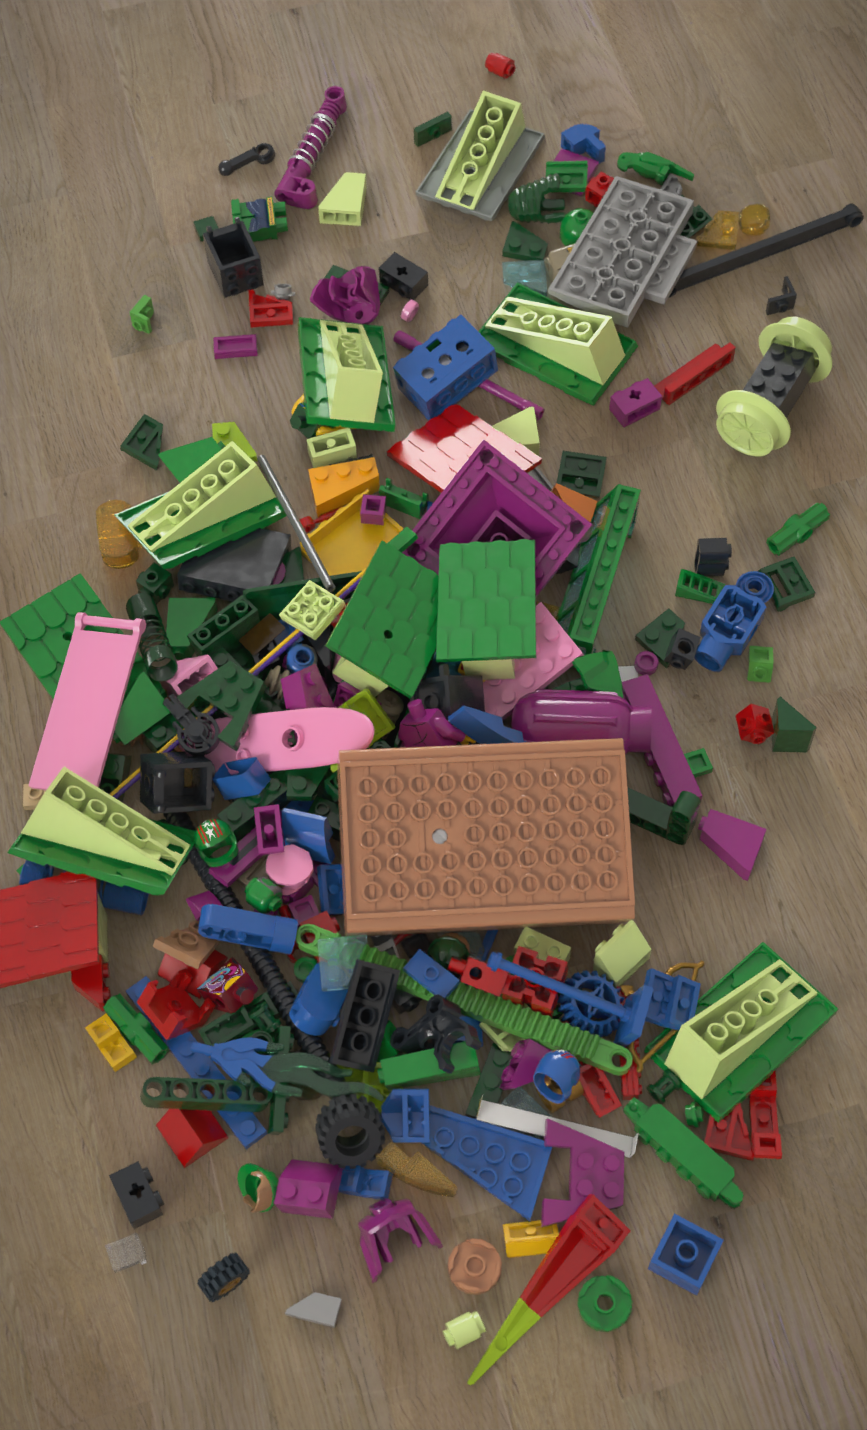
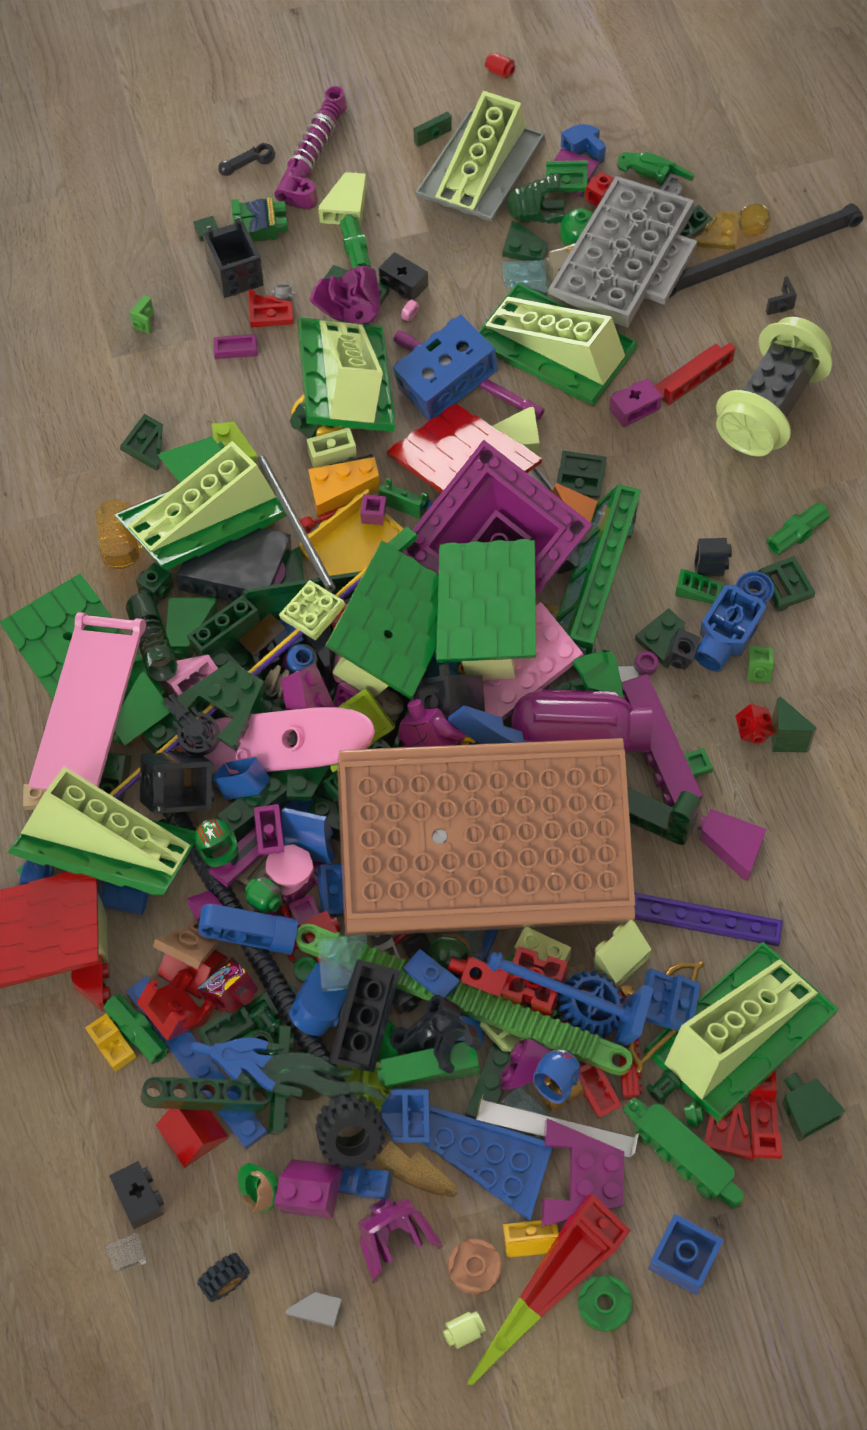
none -> green piece [340,215,371,269]
none -> dark purple tile [634,892,783,947]
none -> dark green torso [782,1073,845,1142]

